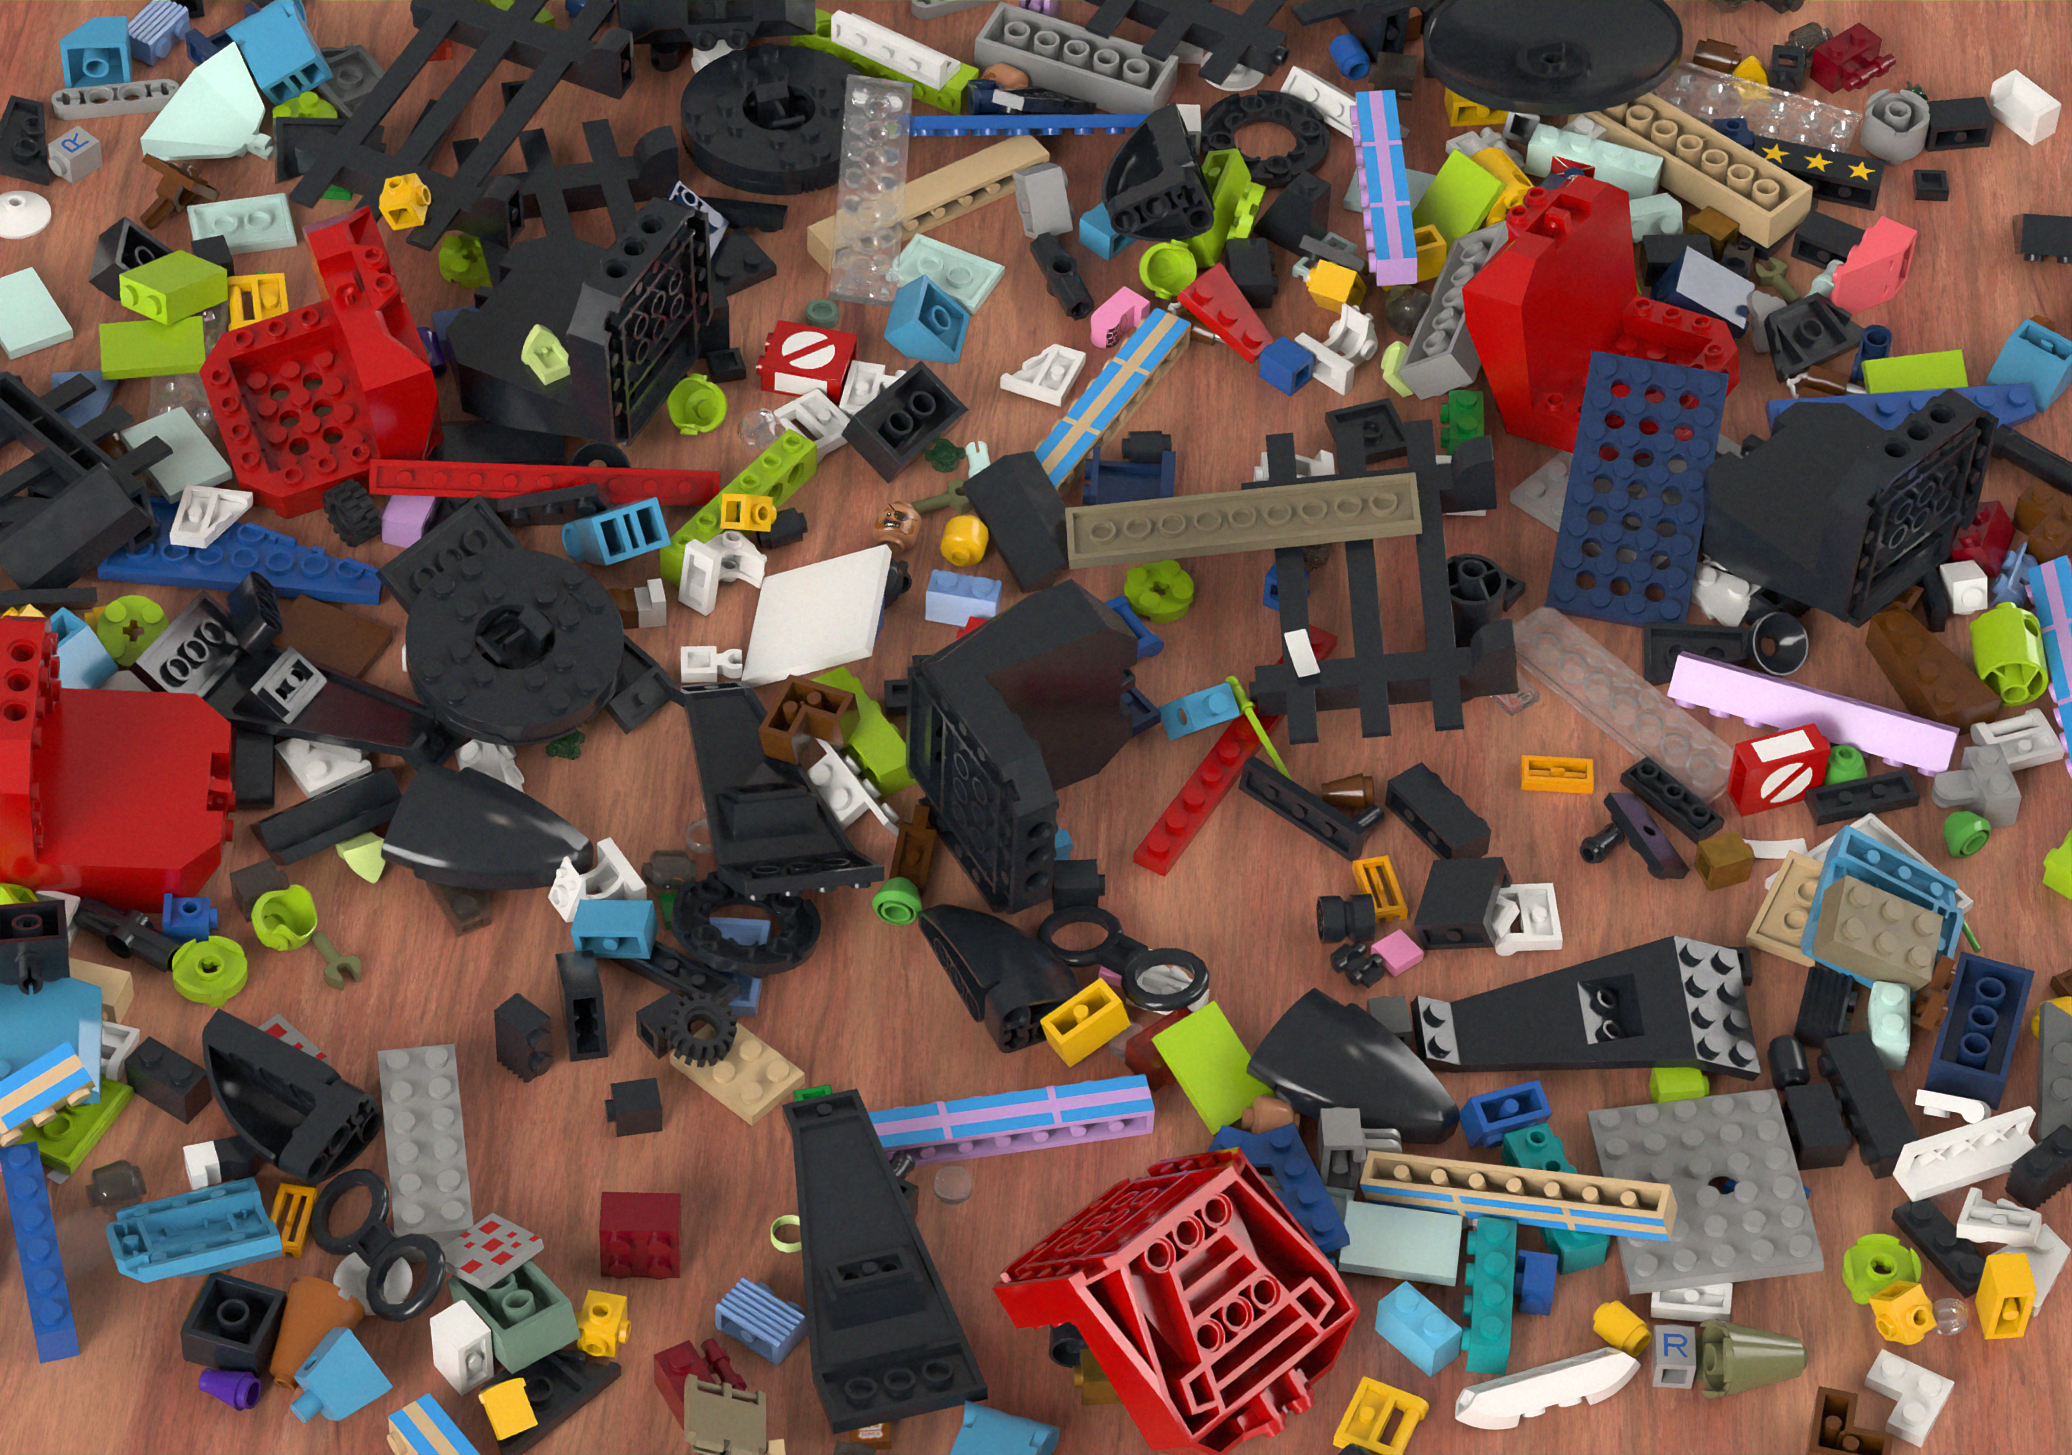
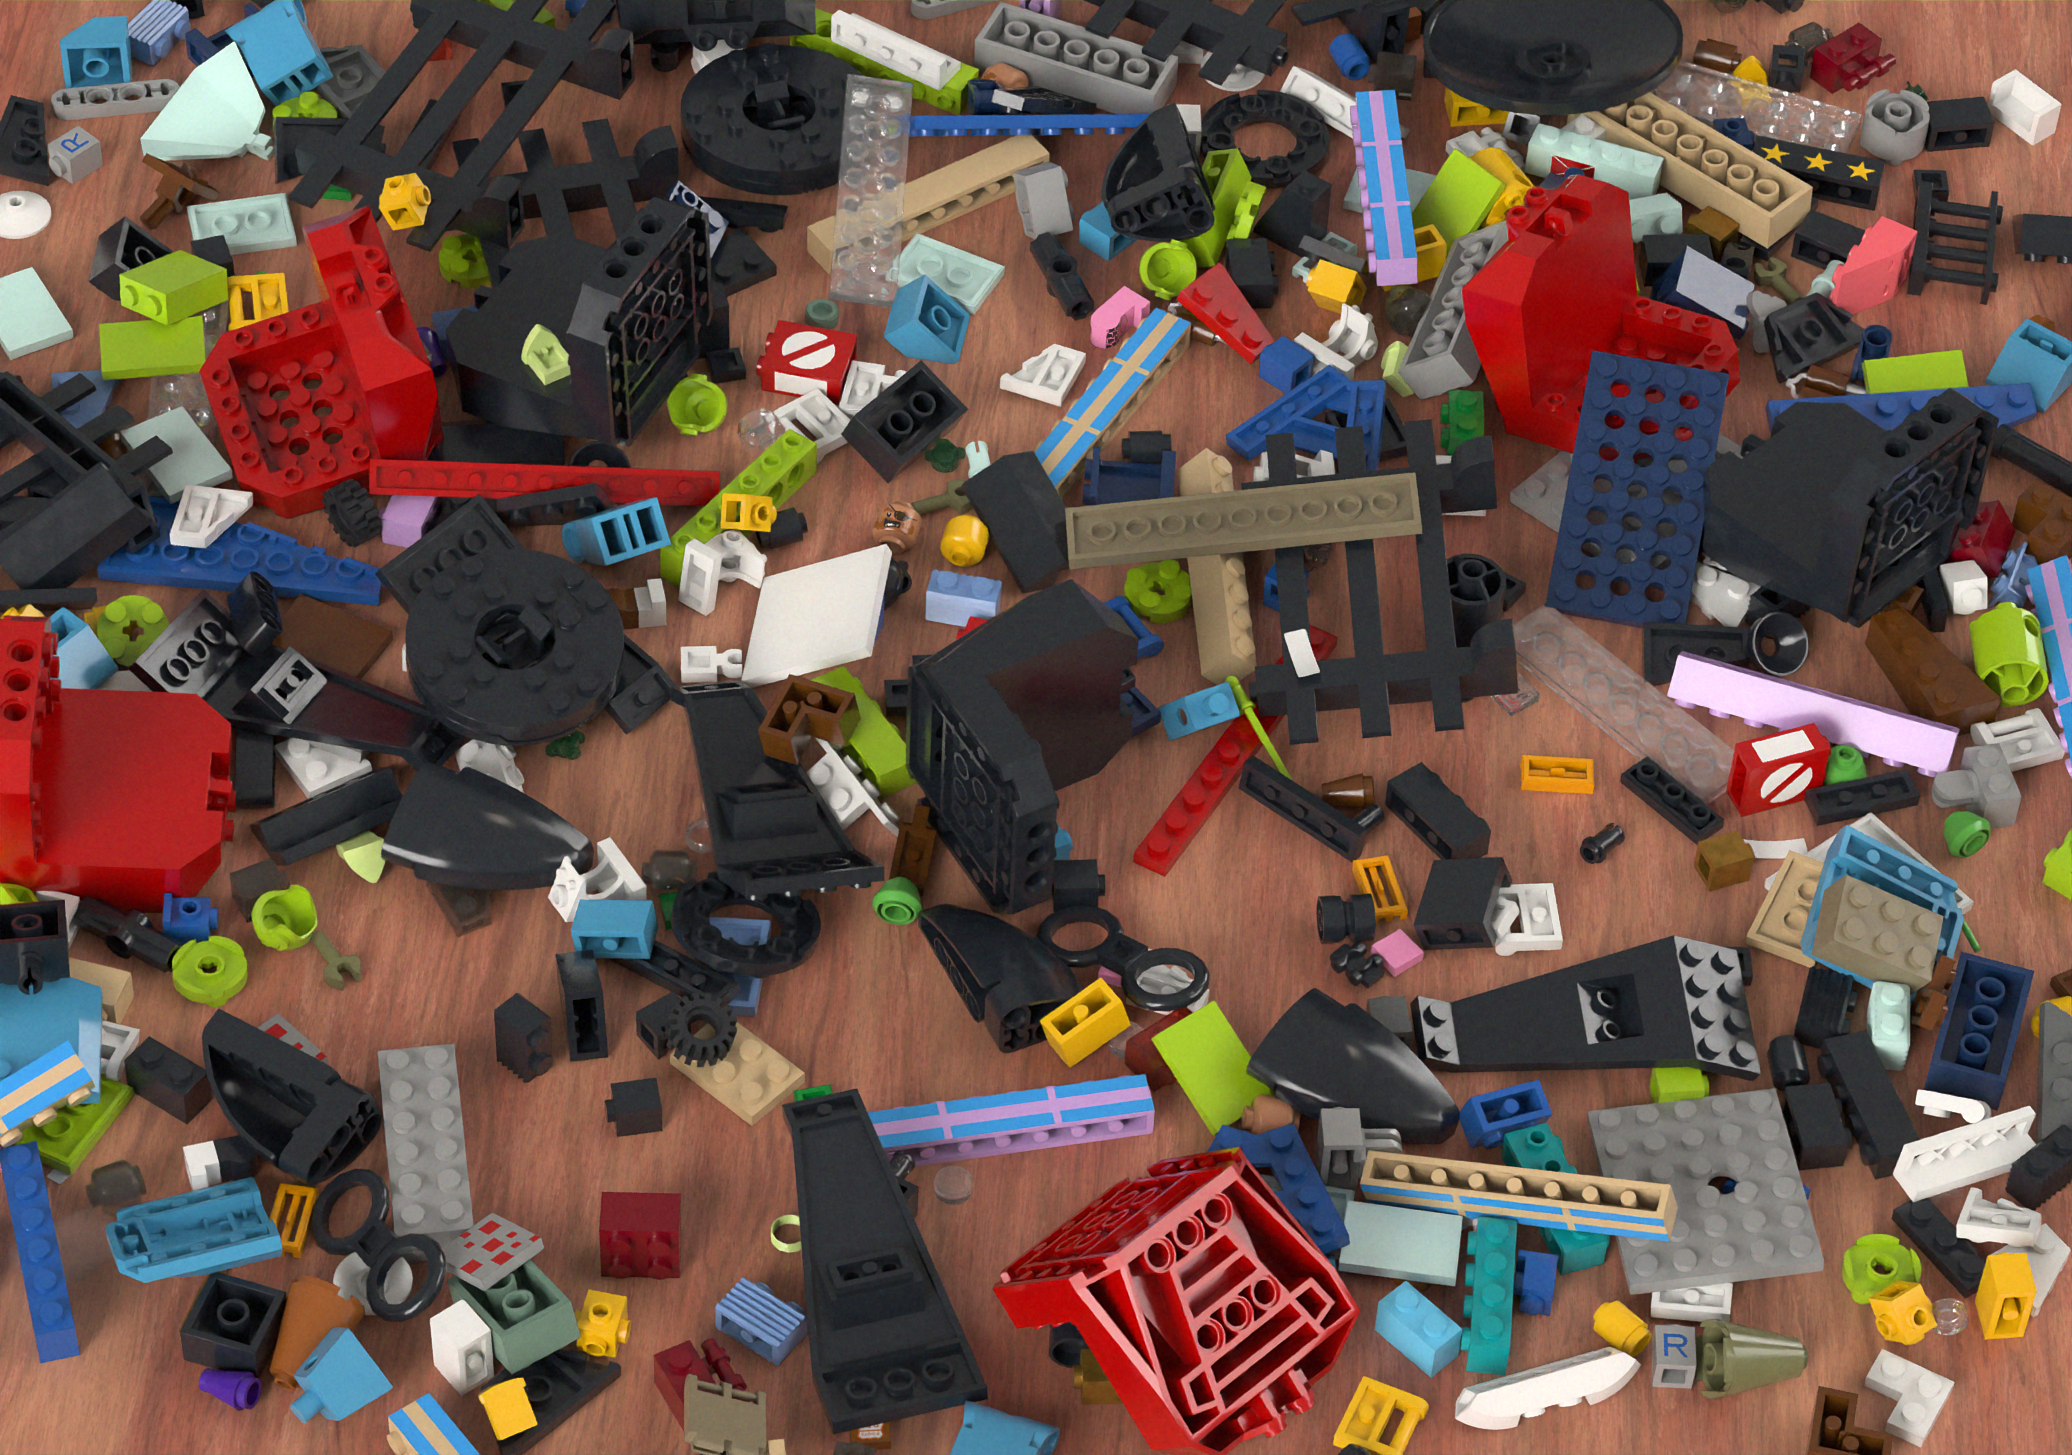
black tile [1603,792,1690,880] -> none
none -> tan brick [1177,448,1257,685]
none -> blue plate [1225,365,1387,471]
none -> black fence [1907,181,2003,305]

